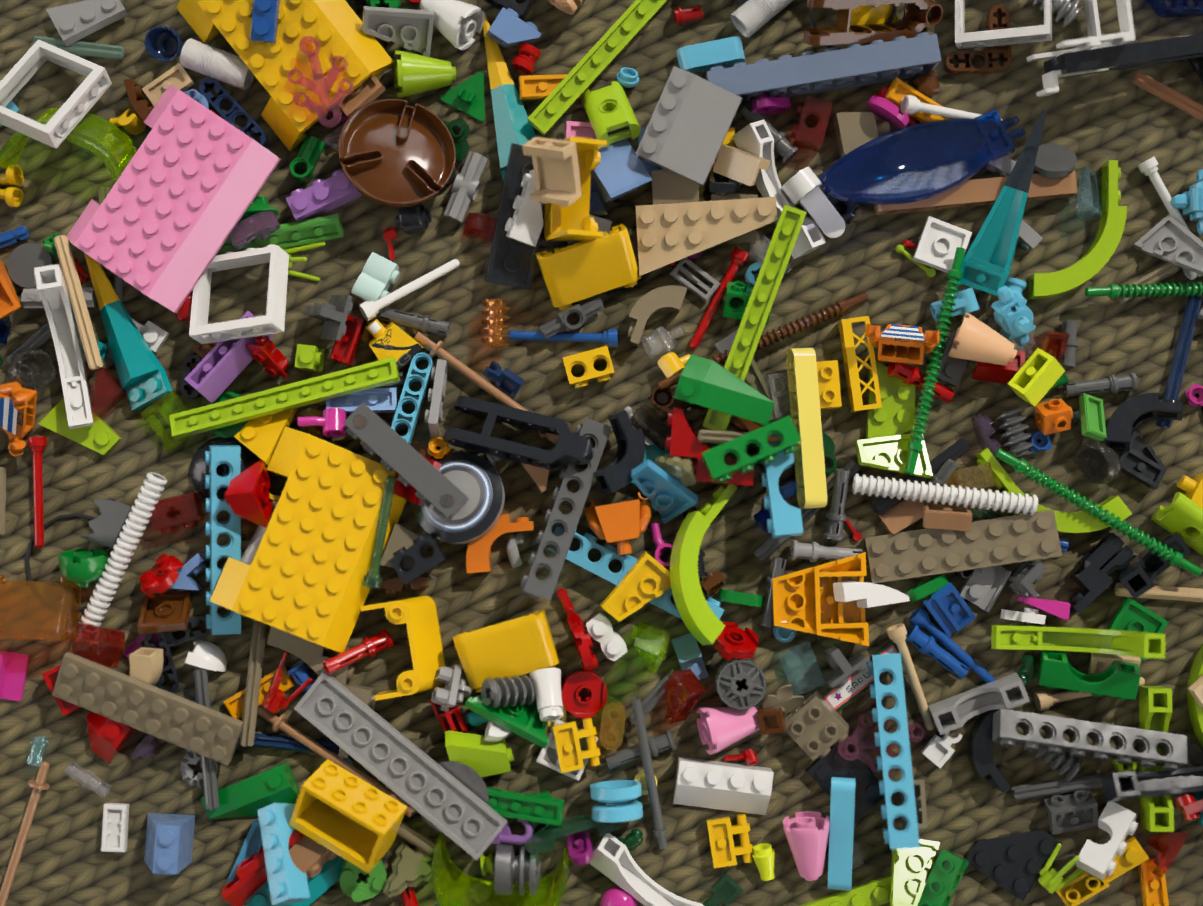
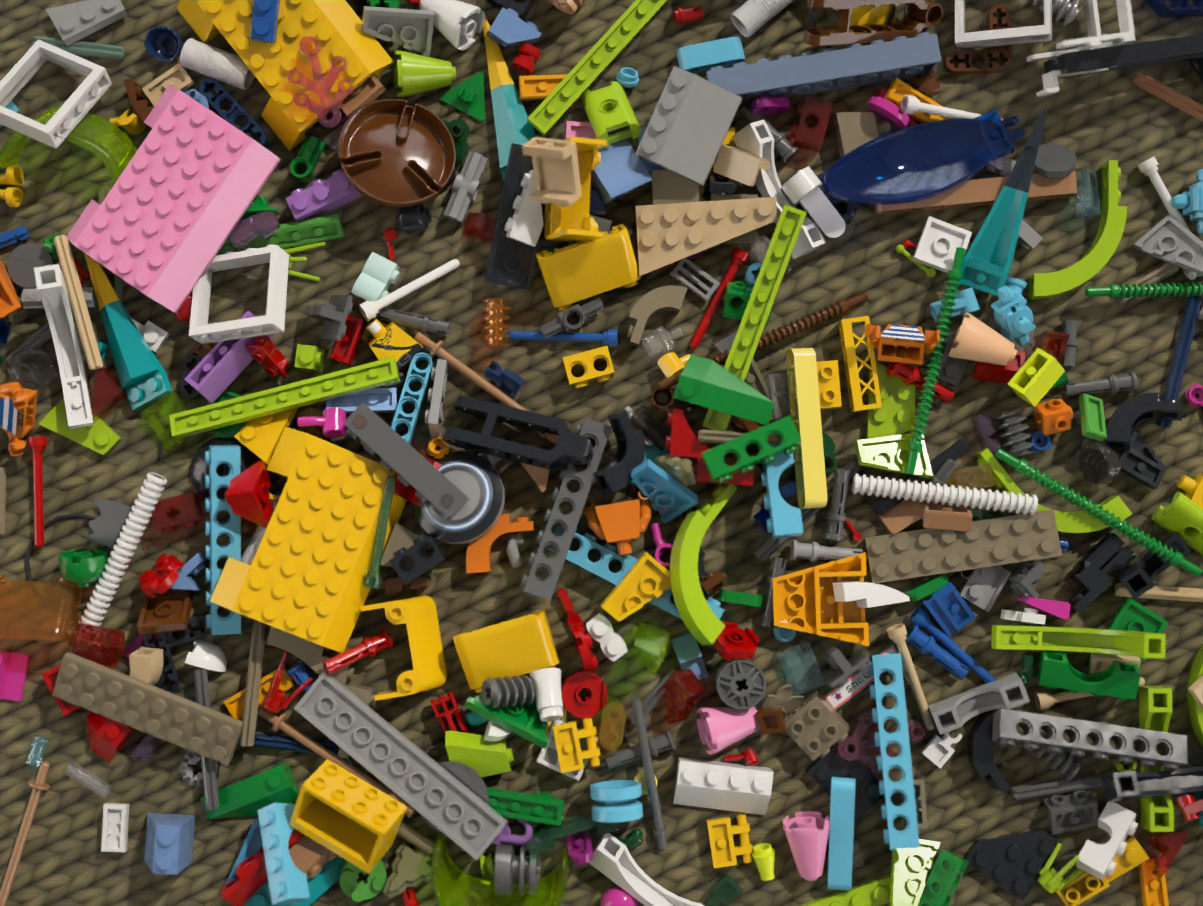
light grey hips [431,664,472,712] -> none

